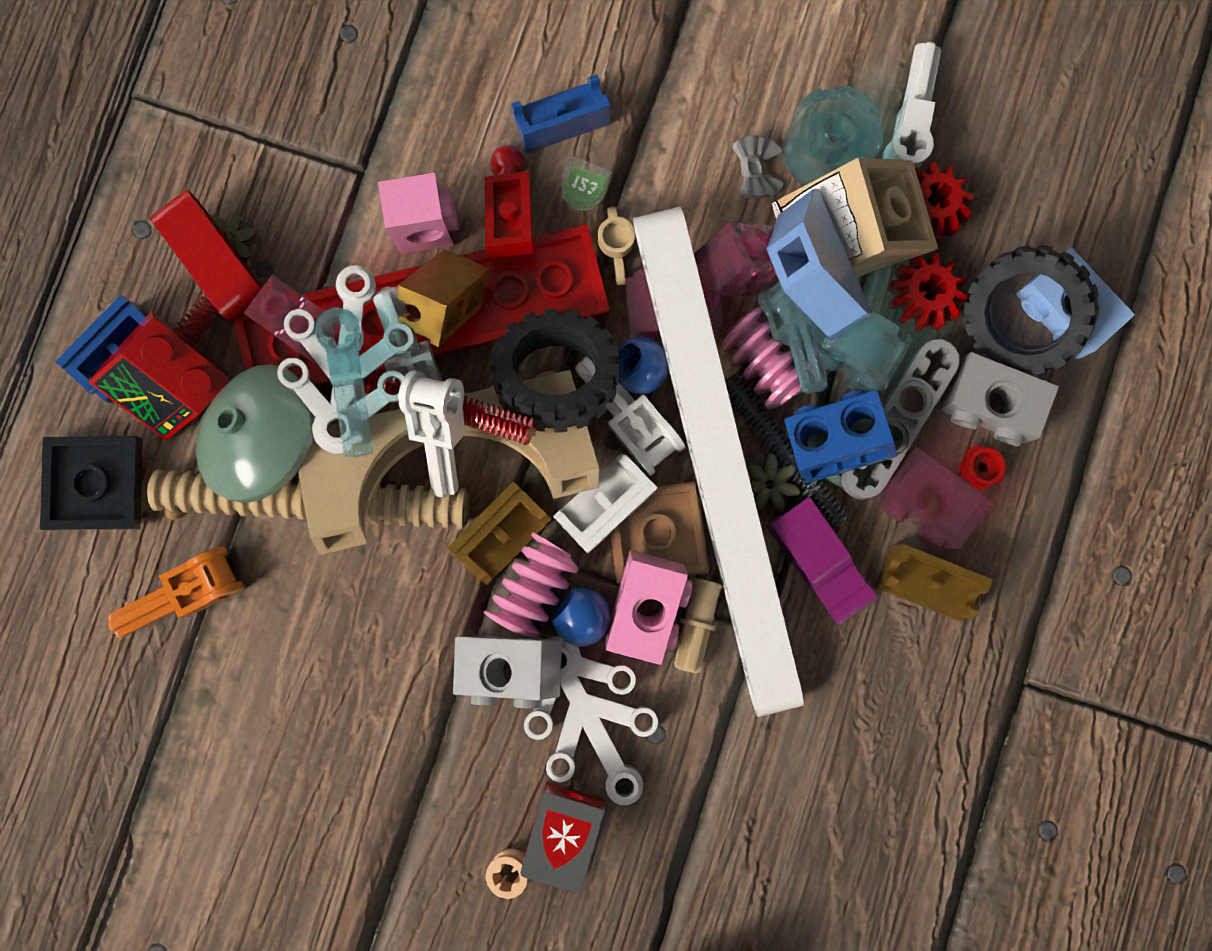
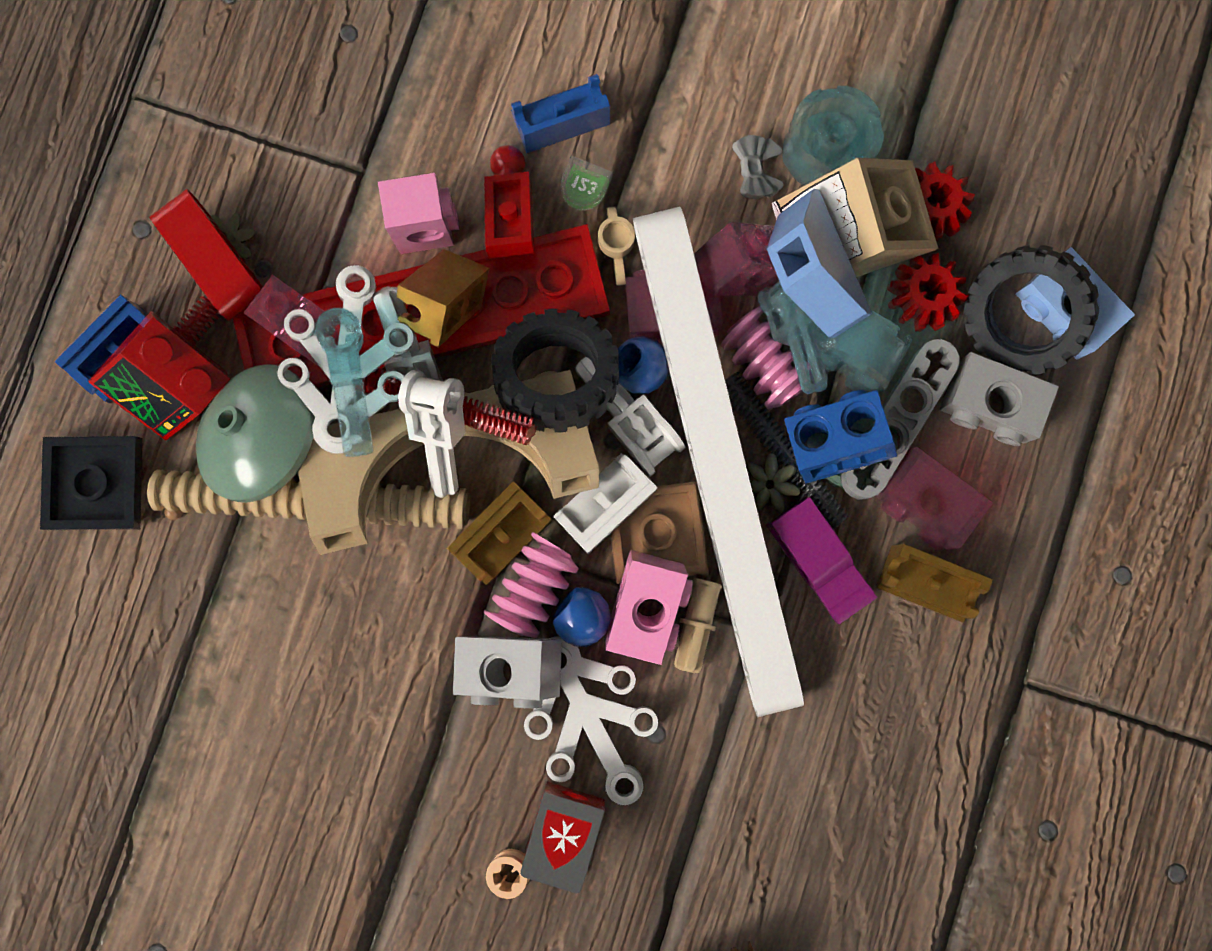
orange connector [108,546,245,637] -> none
white connector [882,42,941,168] -> none
red plate [959,445,1006,490] -> none

